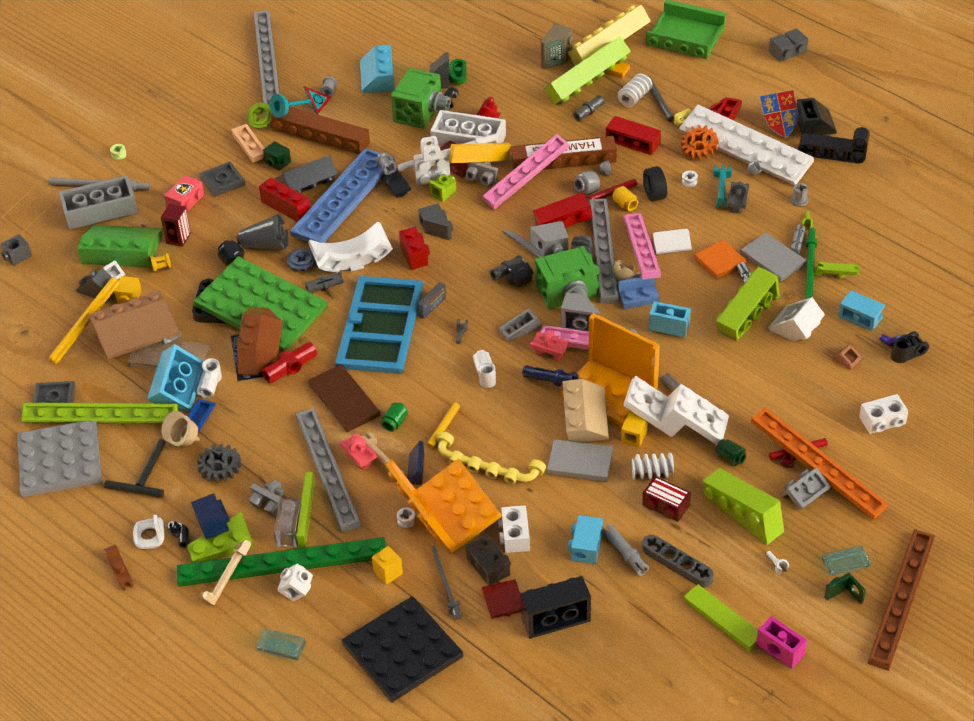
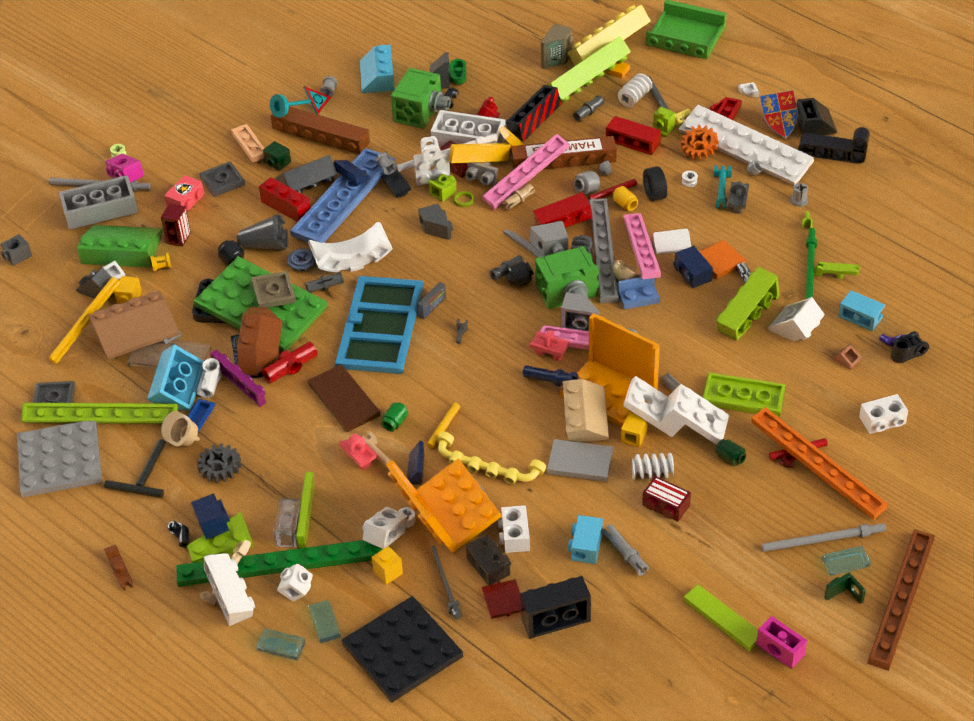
white piece [133,515,164,549] -> none
lime gear [247,103,272,129] -> none
light grey hips [249,480,289,517] -> none
light grey plate [254,10,279,106] -> none
light grey tile [295,408,361,533] -> none
red brick [399,227,430,270] -> none
white piece [473,350,496,388] -> none
light grey slope [498,308,542,342] -> none
dark grey beam [642,535,713,587] -> none
medium azure brick [649,301,691,337] -> none
lime wedge [702,468,784,545] -> none
light grey tile [741,233,806,282] -> none
white hand [766,551,789,575] -> none
dark grey piece [769,28,808,62] -> none
light grey bracket [780,467,831,510] -> none
light grey axle [791,225,805,254] -> none
none -> dark pink brick [105,153,144,183]
none -> white slope [204,553,255,626]
none -> magenta plate [210,349,266,407]
none -> dark tan plate [251,271,296,307]
none -> clear light blue tile [308,600,341,643]
none -> dark blue slope [334,160,370,186]
none -> white brick [362,507,408,549]
none -> lime piece [454,191,474,207]
none -> yellow tile [498,125,524,146]
none -> tan pin [502,184,535,211]
none -> black brick [506,85,561,142]
none -> lime brick [652,107,675,137]
none -> dark blue brick [673,246,713,288]
none -> lime tile [703,372,786,418]
none -> white tile [738,82,759,97]
none -> light grey bar [761,523,886,552]

